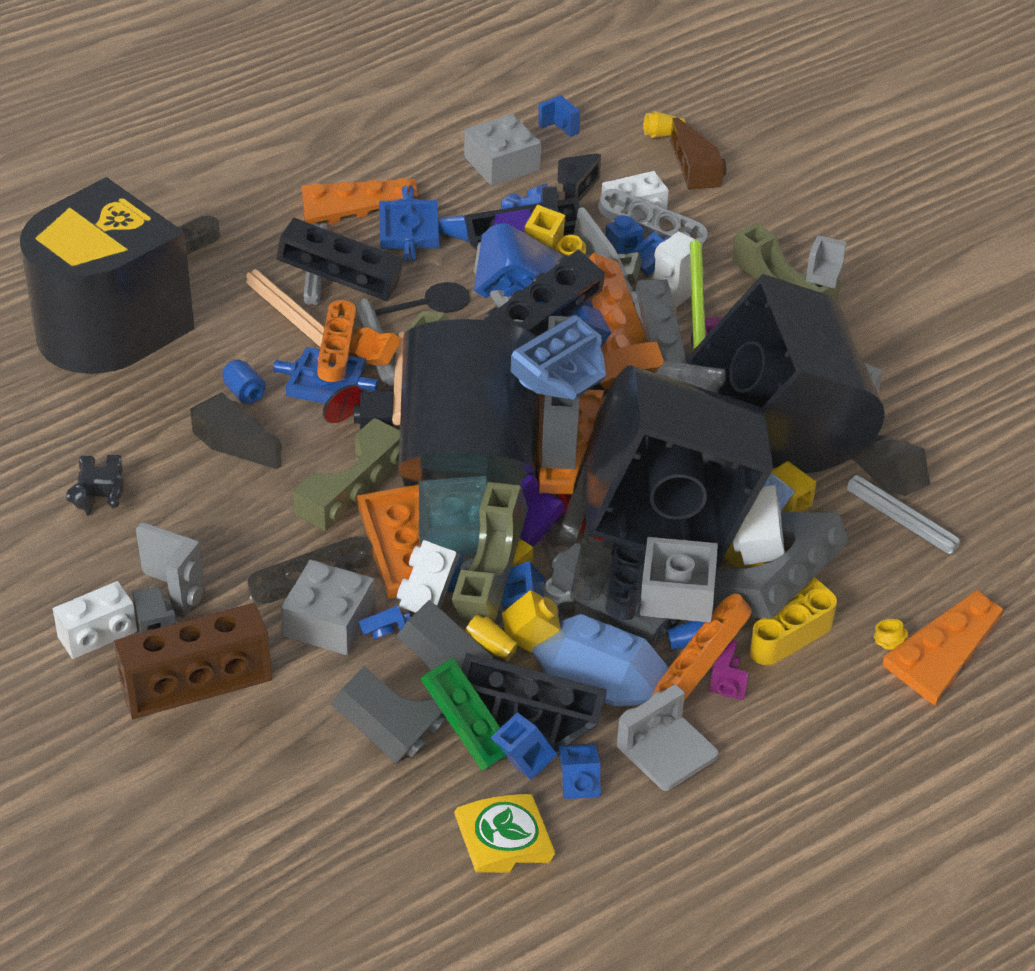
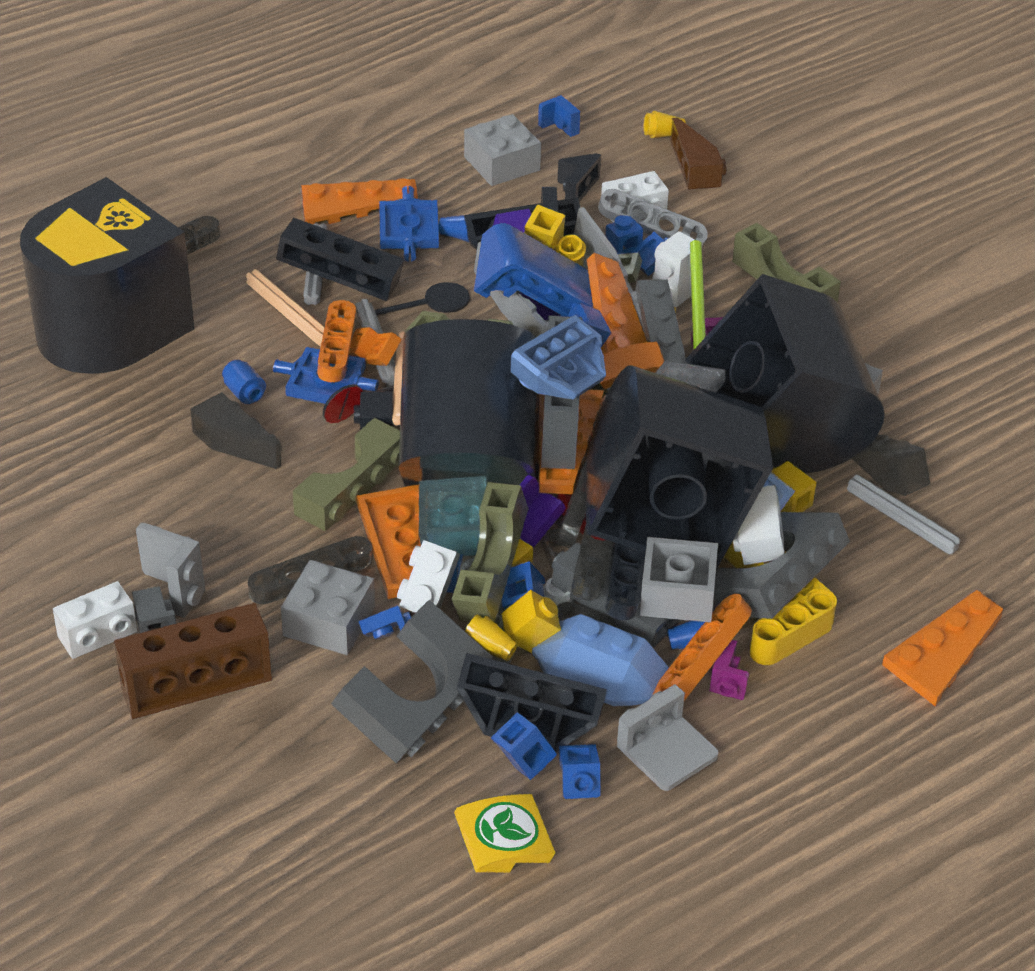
black animal [66,455,124,516] -> none
green plate [420,657,506,771] -> none
black brick [484,249,605,337] -> none
blue plate [501,183,559,209] -> none
light grey panel [806,235,847,288] -> none
yellow plate [873,619,909,650] -> none

